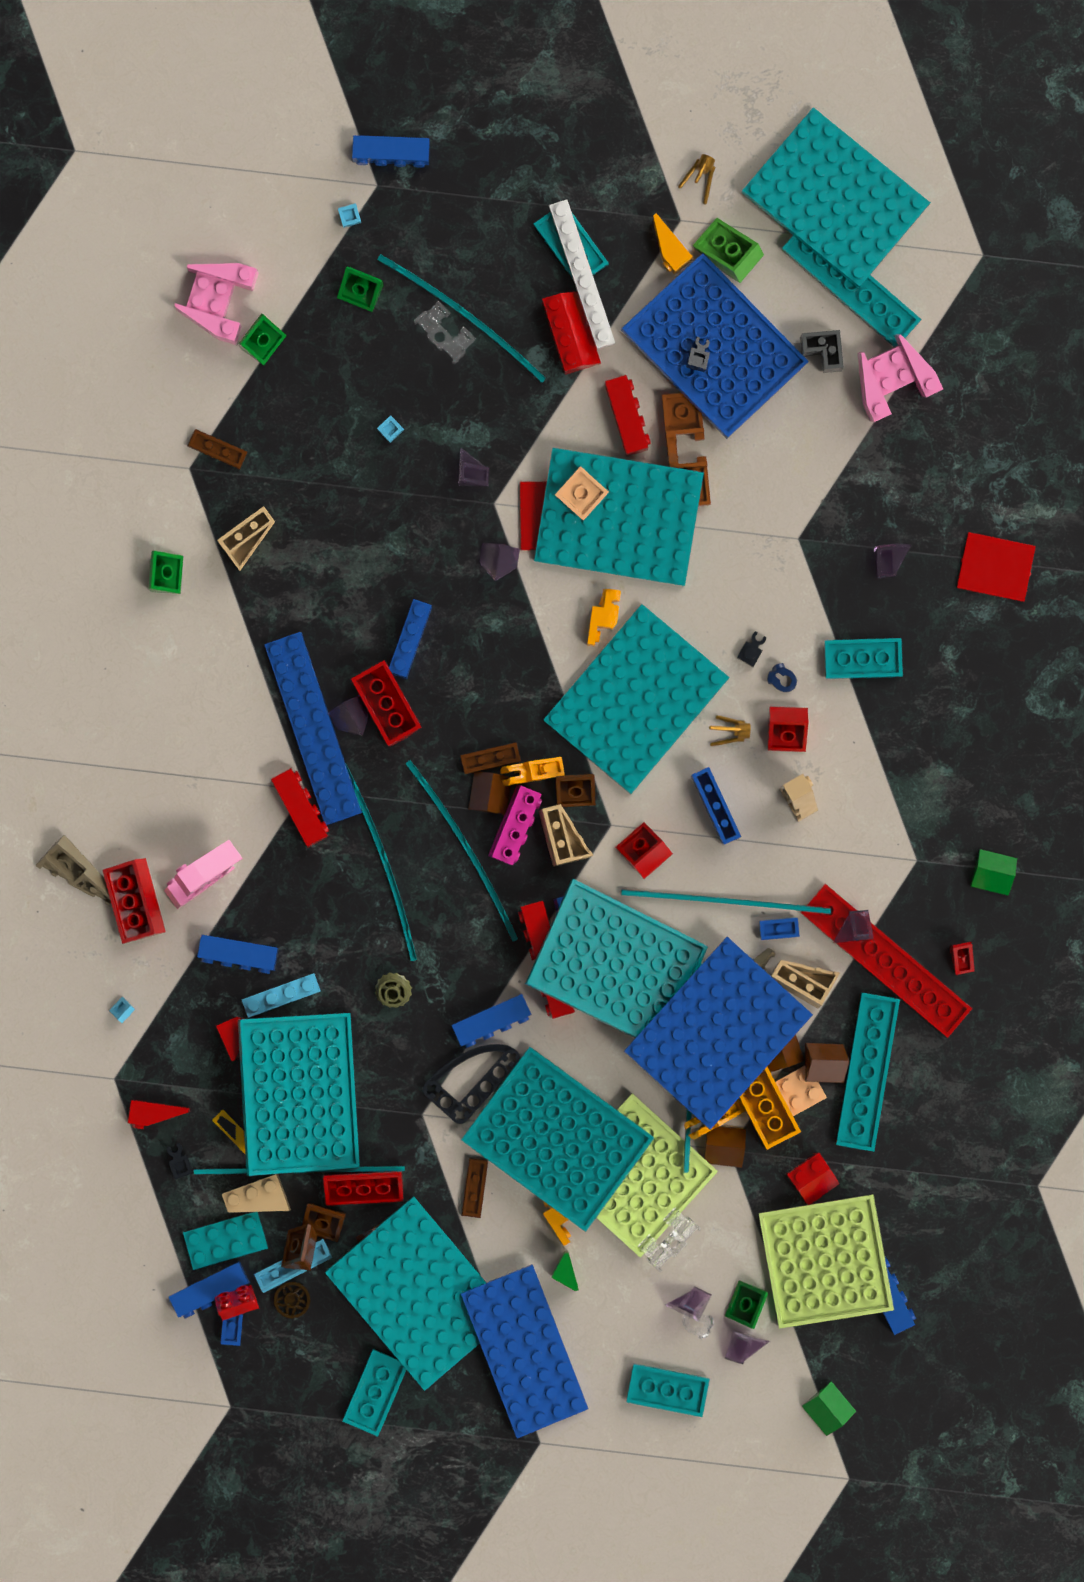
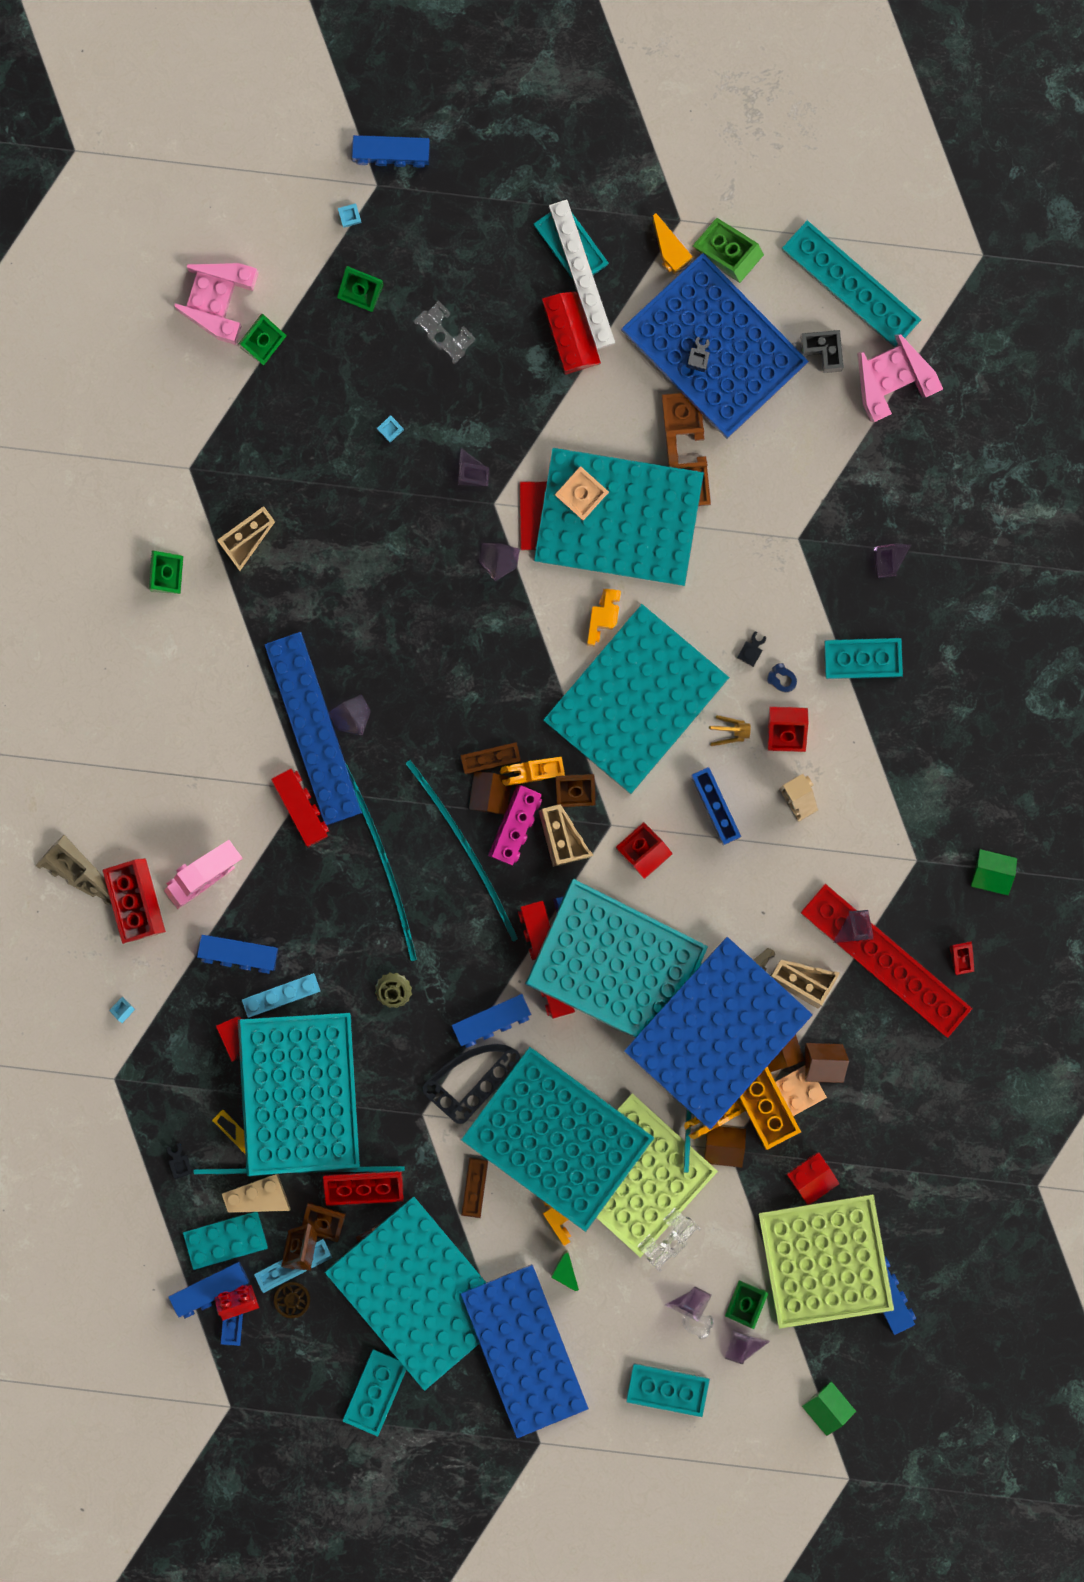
red slope [128,1100,190,1129] -> none
reddish brown tile [188,429,248,470] -> none
red slope [351,660,422,747] -> none
teal piece [377,254,546,383] -> none
blue brick [389,599,432,679] -> none
red brick [604,375,651,457] -> none
teal piece [621,890,831,914] -> none
pearl gold plant [678,154,716,205] -> none
teal plate [741,107,931,288] -> none
blue plate [759,918,800,940] -> none
teal plate [836,993,900,1152] -> none
red piece [957,532,1036,602] -> none

